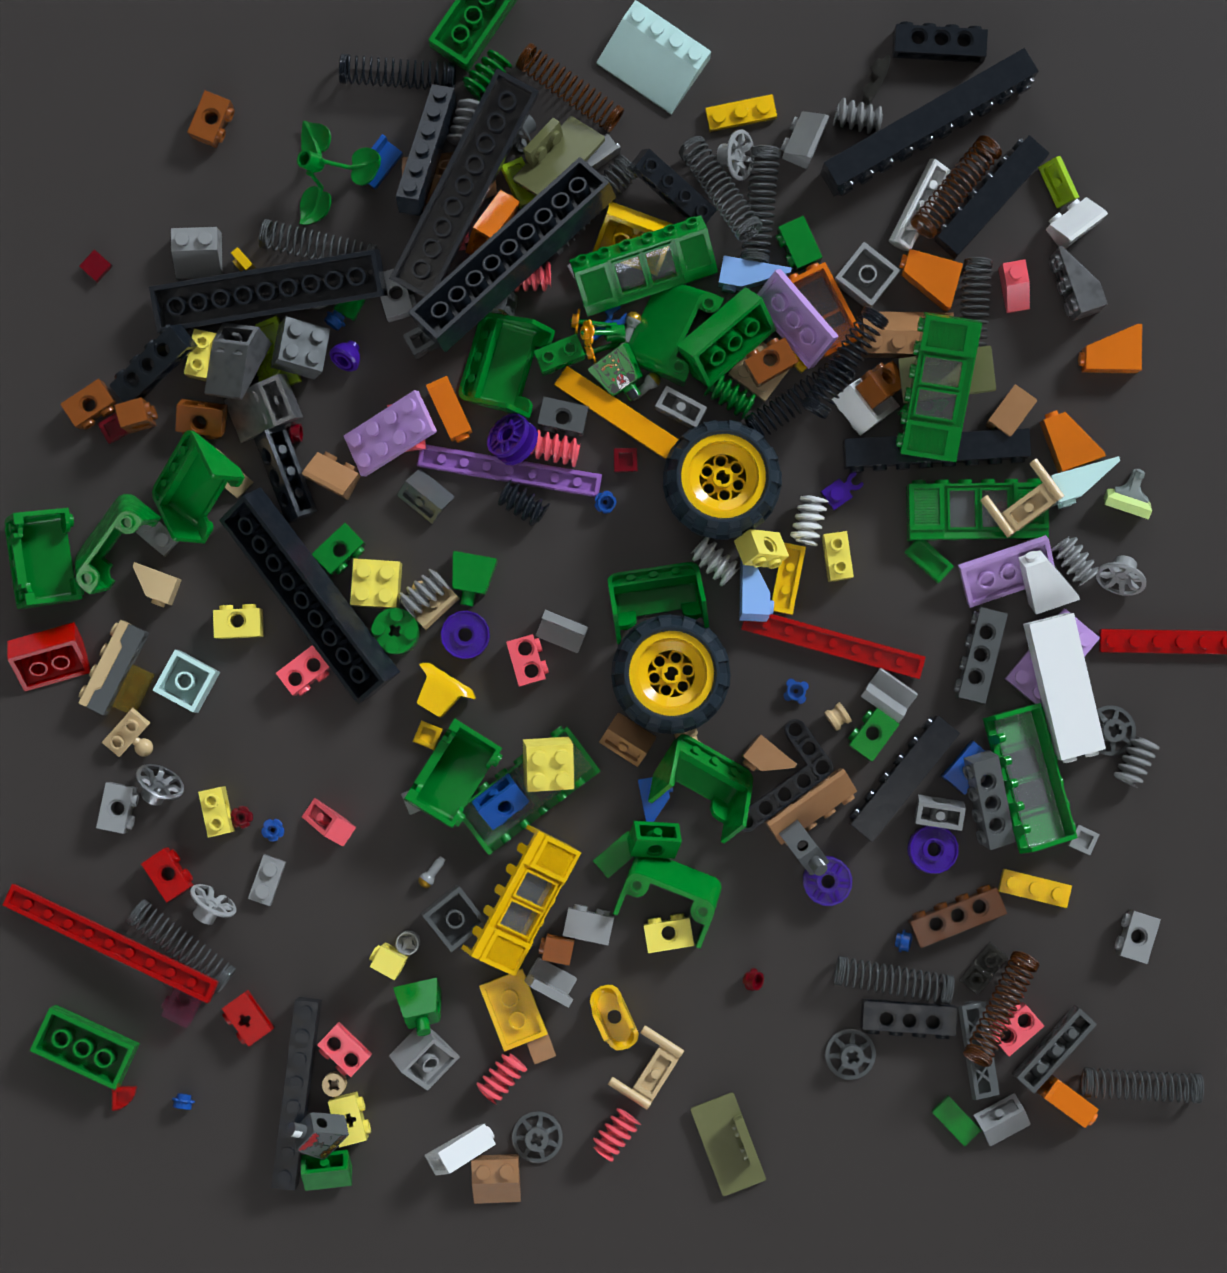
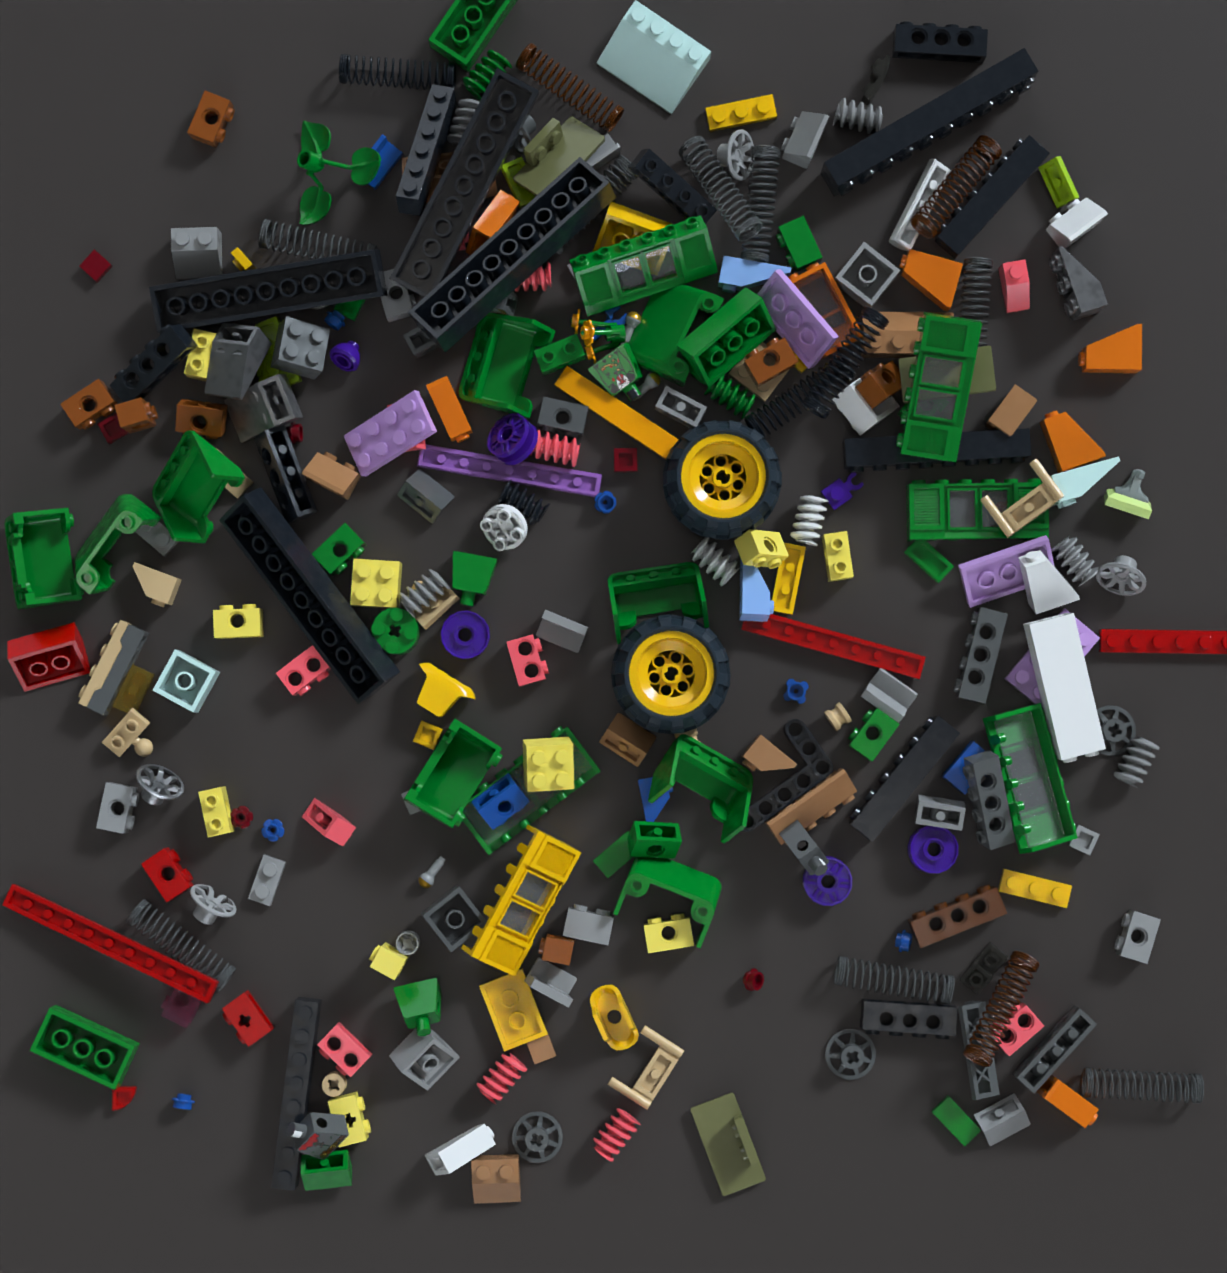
none -> white tile [480,504,528,551]

